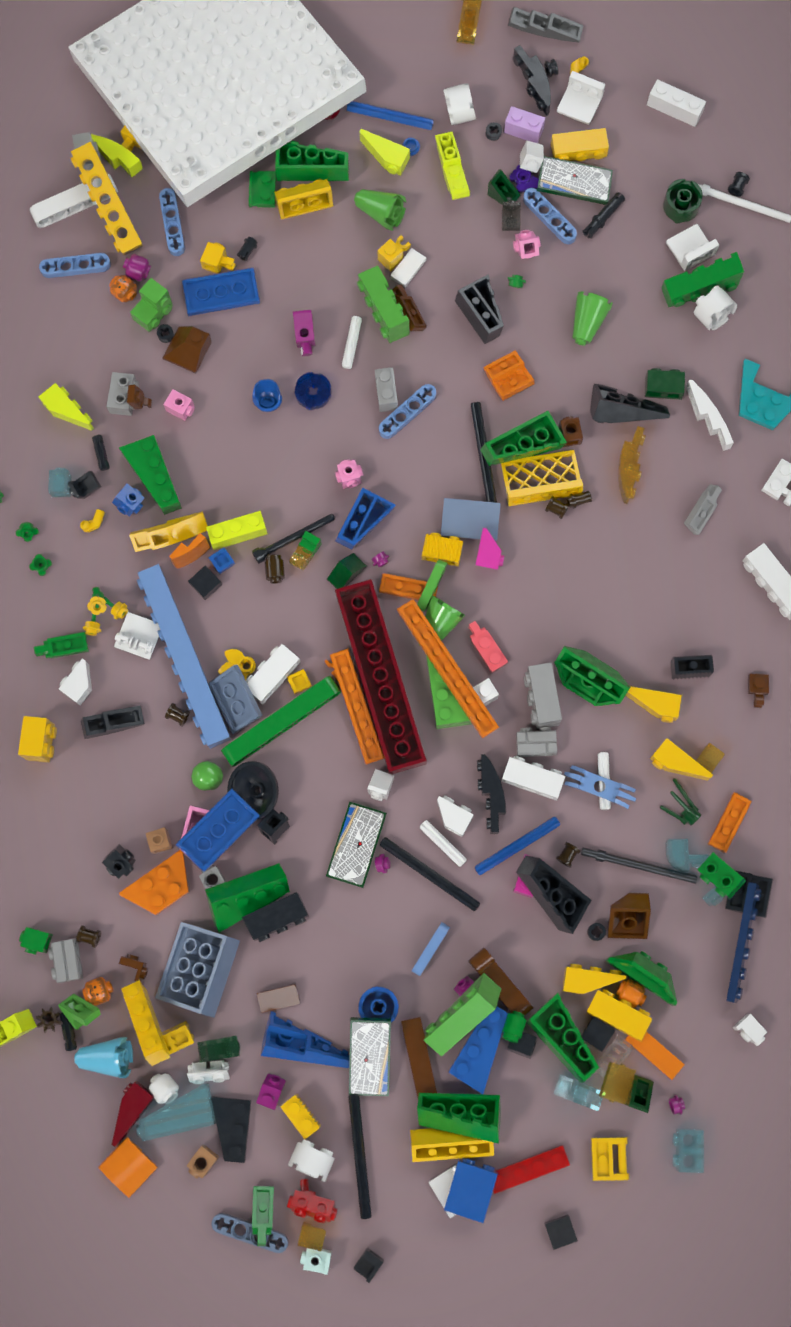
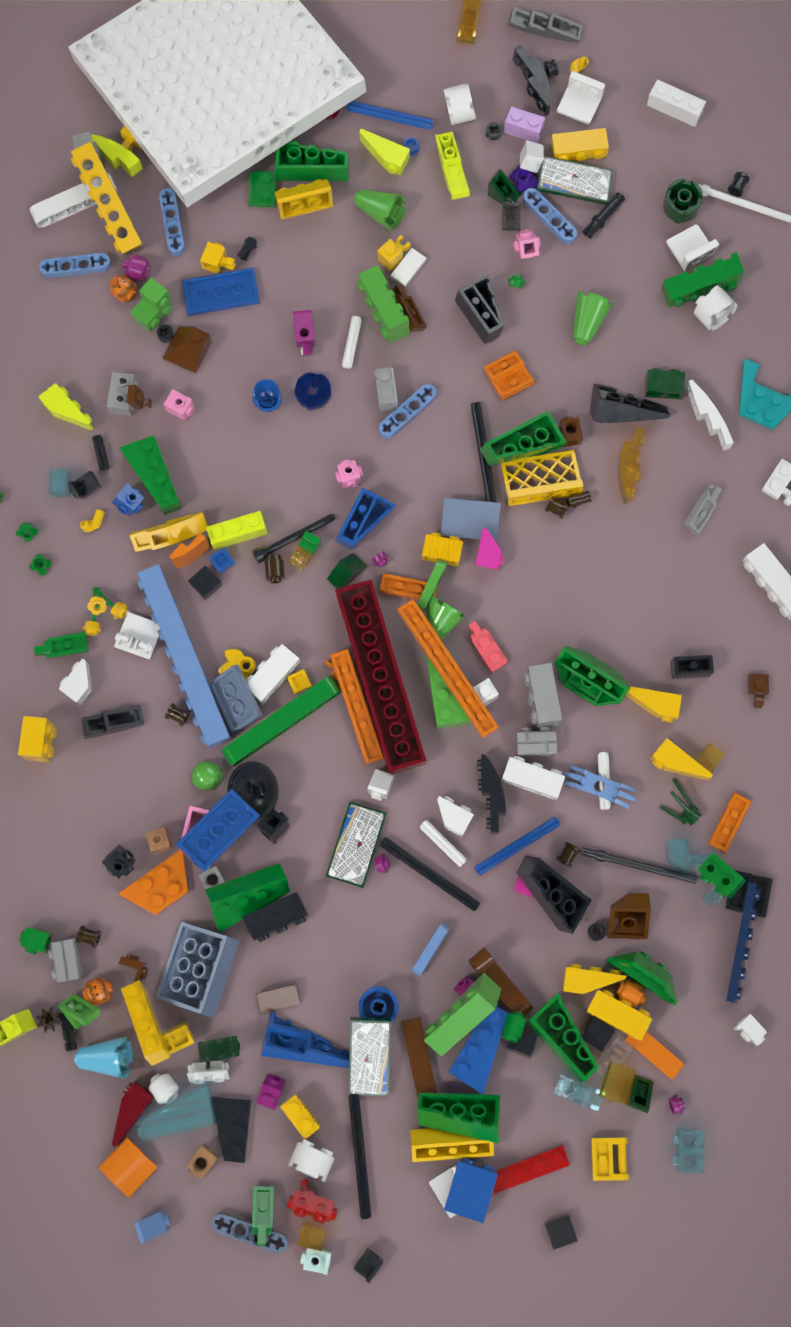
none -> medium blue slope [134,1210,171,1244]

